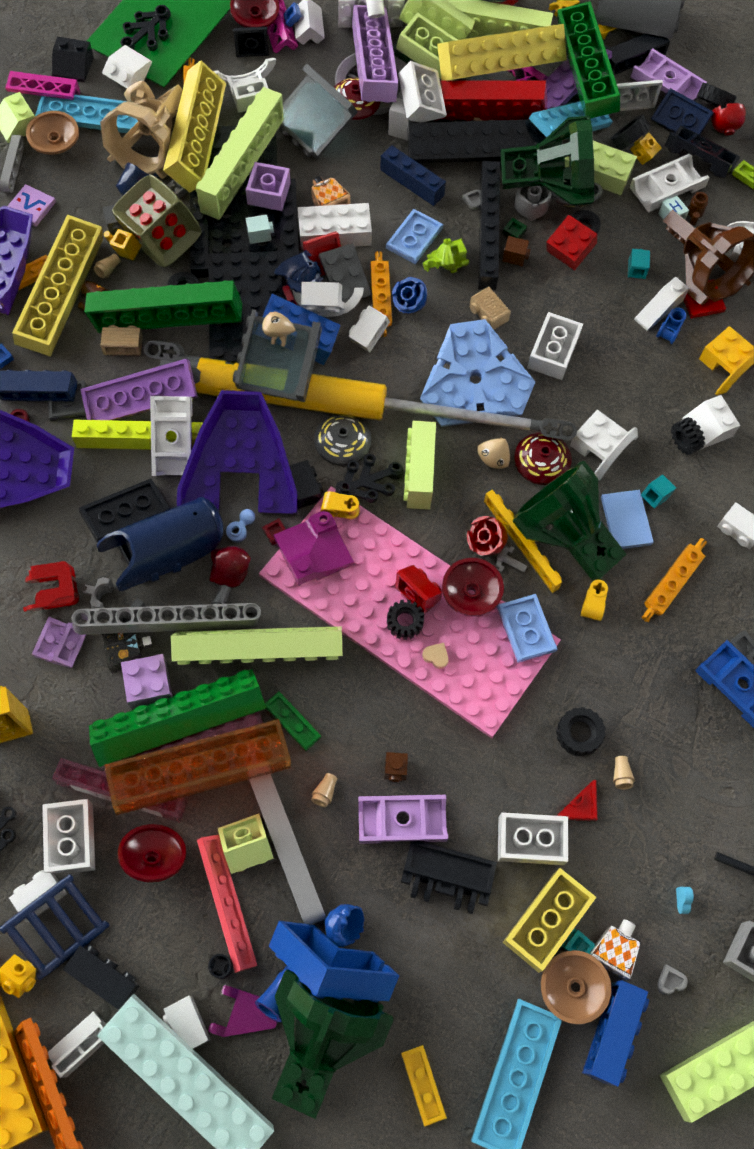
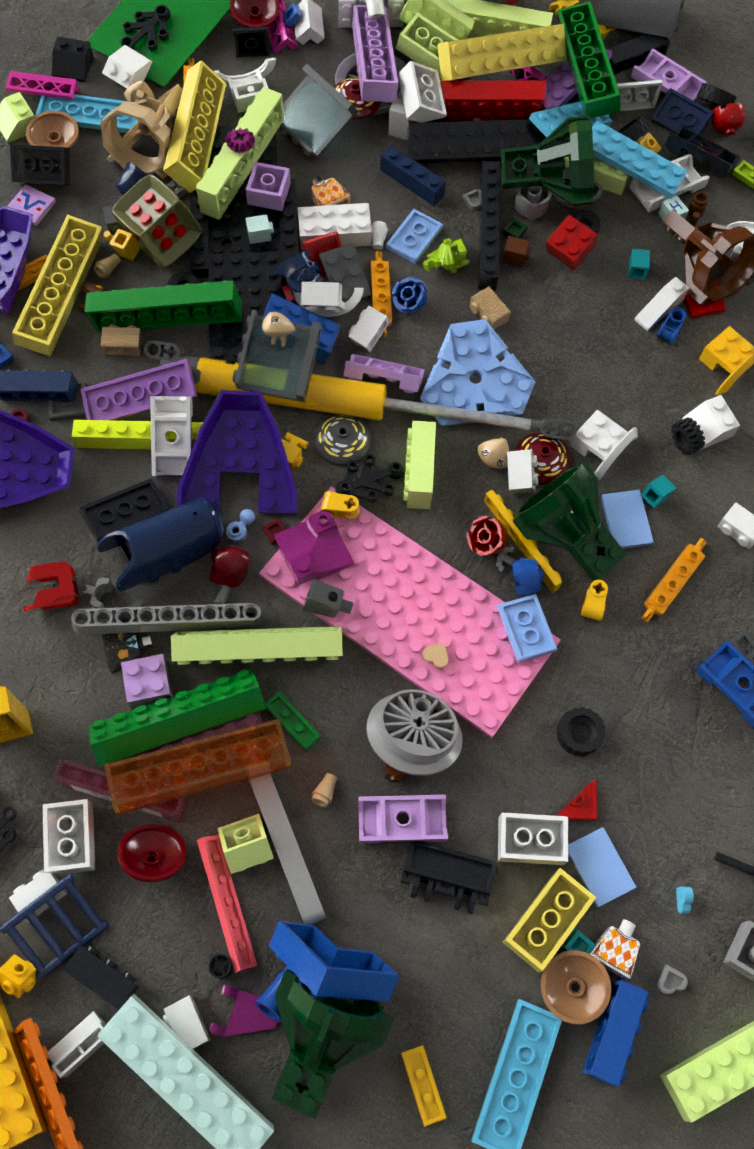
light grey beam [0,135,25,193] -> none
lavender slope [32,617,86,668] -> none
black brick [290,460,324,509] -> none
blue hair [325,904,365,947] -> none
black tyre [387,599,424,640] -> none
red slope [395,565,442,615] -> none
dark red dish [442,558,504,617] -> none
white brick [527,312,583,380] -> none
tan cone [613,756,635,790] -> none
none -> black brick [10,144,70,185]
none -> magenta gear [226,127,255,153]
none -> yellow brick [282,432,309,472]
none -> dark grey torso [303,579,353,618]
none -> lavender piece [343,354,425,394]
none -> light grey piece [366,689,463,776]
none -> white cone [371,221,388,250]
none -> white brick [507,449,538,494]
none -> blue cone [512,557,544,596]
none -> light blue tile [568,827,636,908]
none -> medium azure plate [592,120,688,199]

